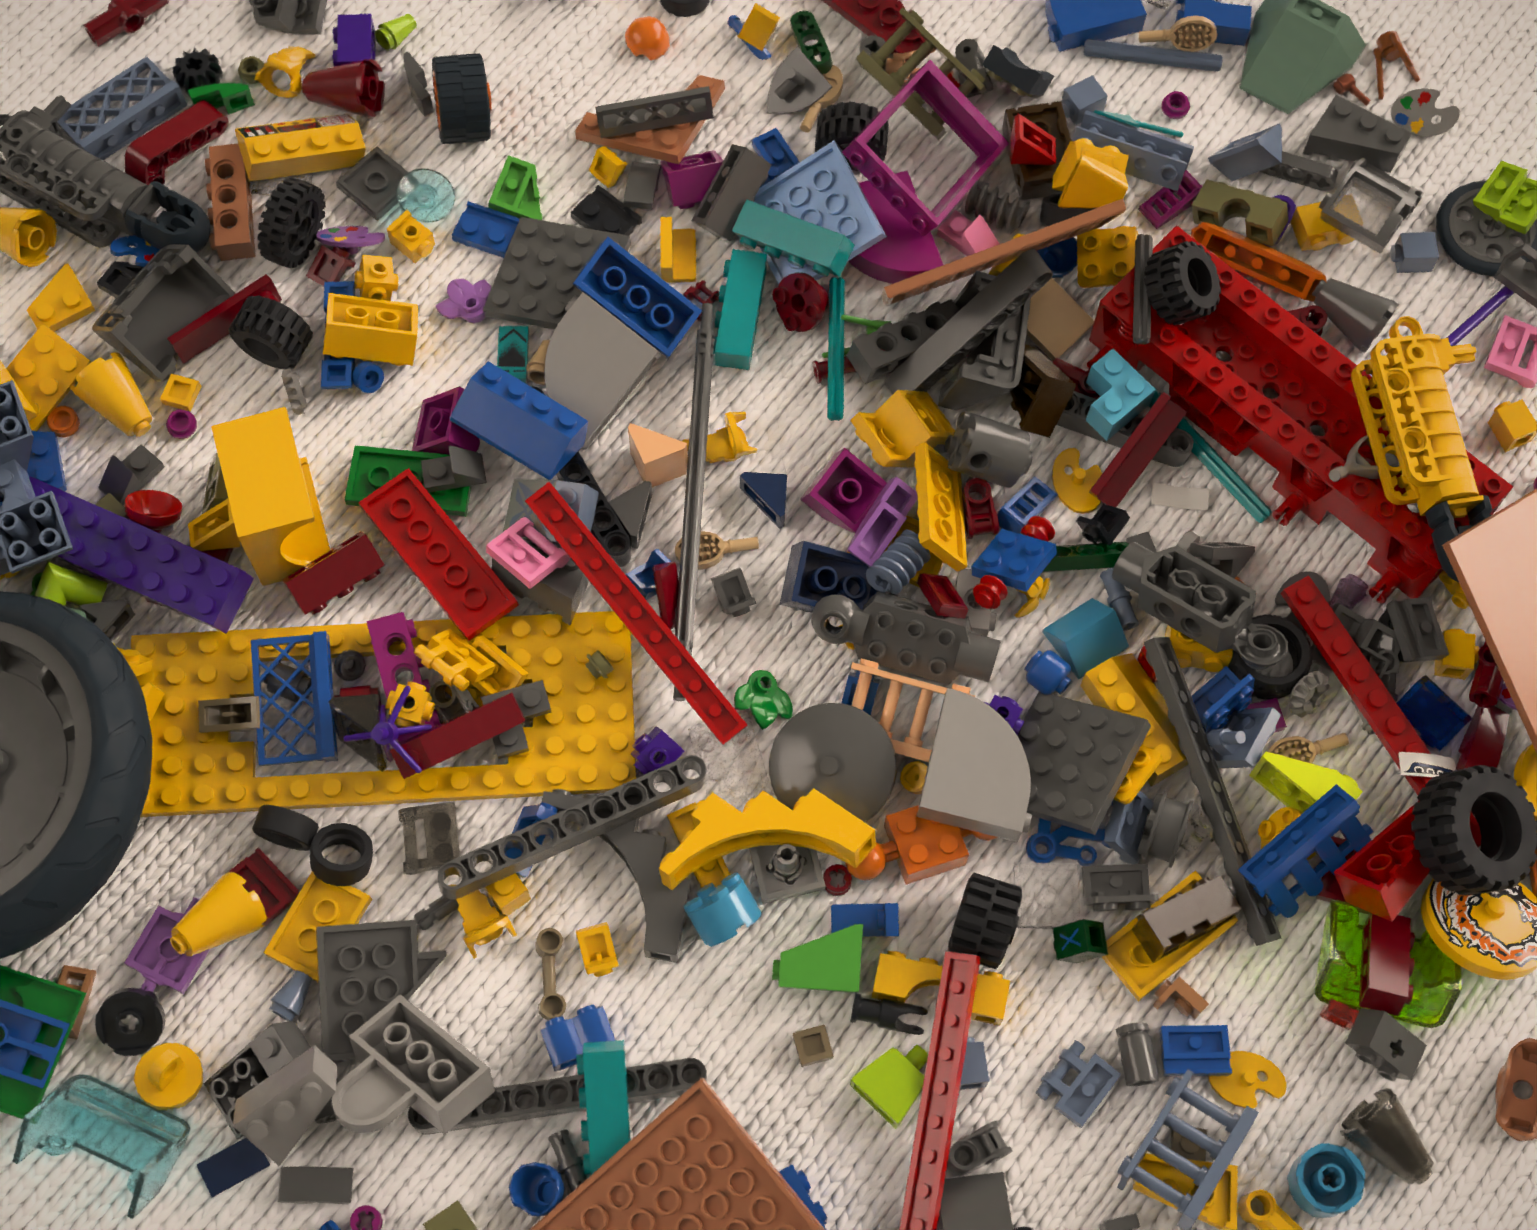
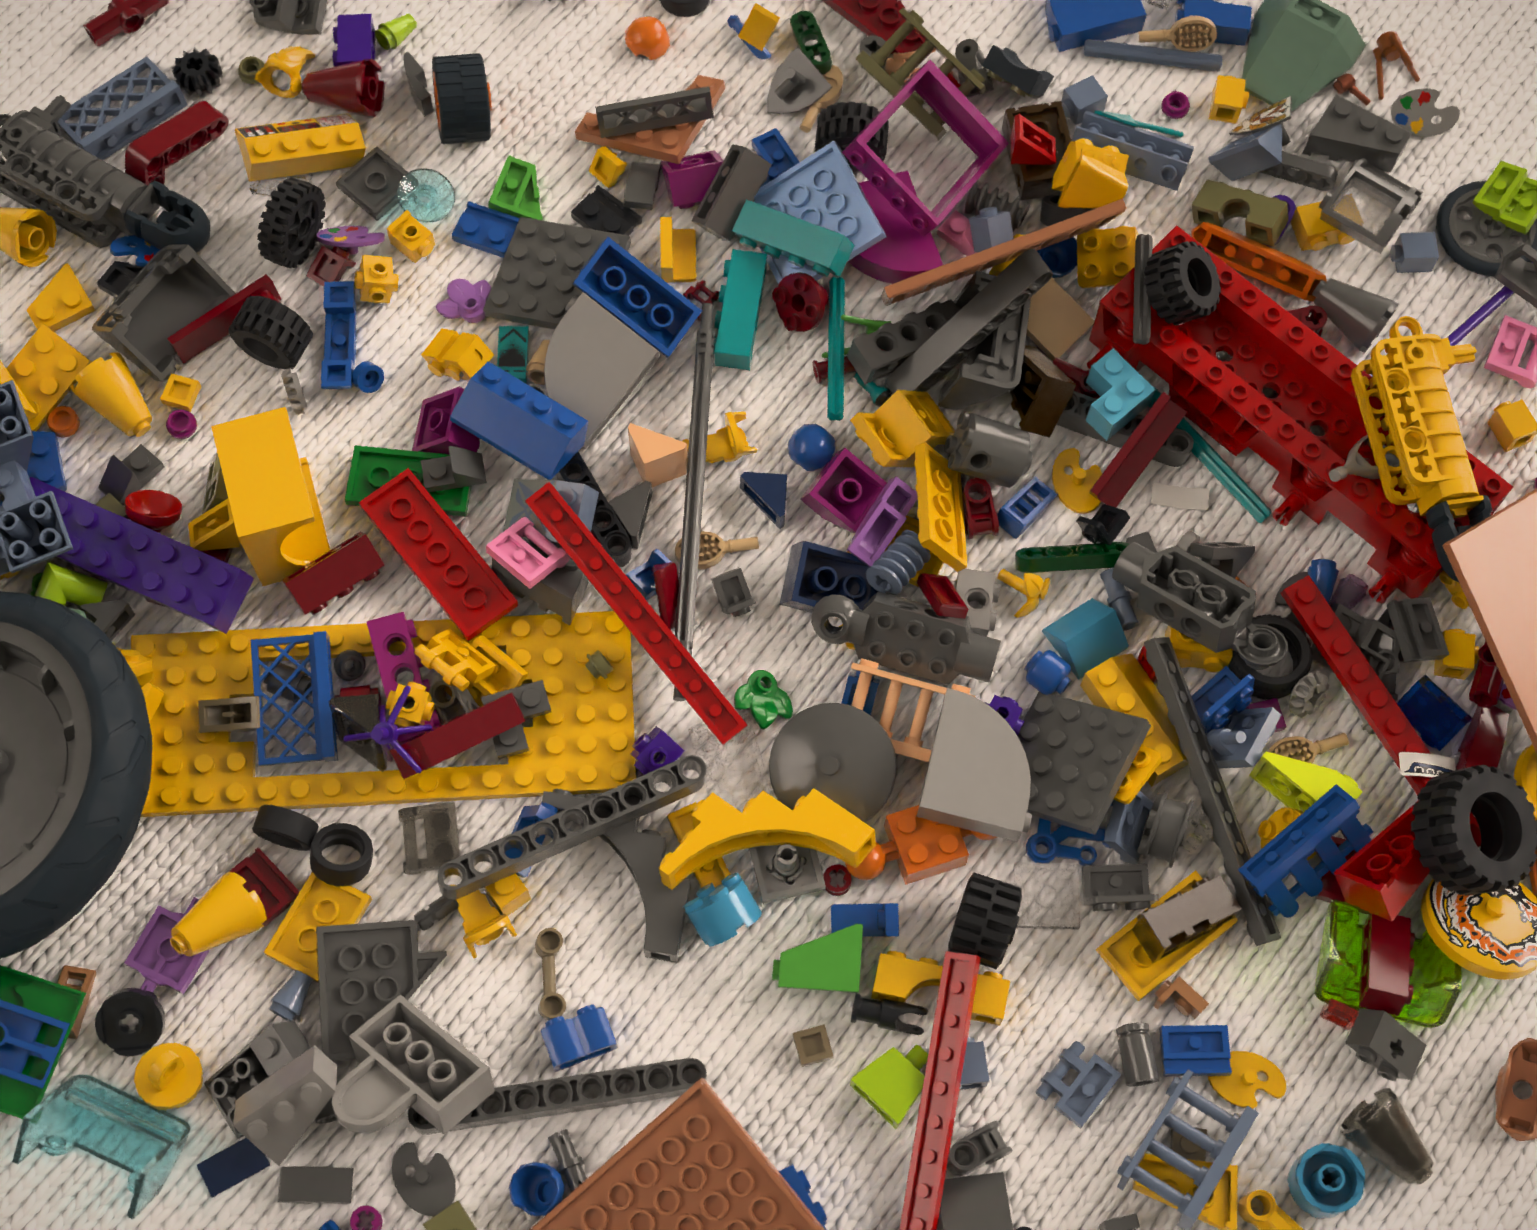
green slope [188,83,255,115] -> none
nougat brick [205,143,256,261] -> none
yellow slope [323,293,418,366] -> none
yellow bracket [575,922,619,977] -> none
teal brick [577,1040,631,1175] -> none
yellow tile [900,761,928,794] -> none
blue plate [971,516,1057,609] -> none
dark green brick [1052,919,1108,964] -> none
magenta slope [1138,170,1202,229] -> none
none -> dark grey piece [392,1142,456,1217]
none -> yellow piece [421,328,494,383]
none -> blue hair [787,424,835,472]
none -> teal piece [854,372,891,407]
none -> sand blue brick [969,207,1014,253]
none -> yellow brick [1209,75,1249,124]
none -> shield [1229,96,1292,146]
none -> blue cone [1308,559,1339,604]

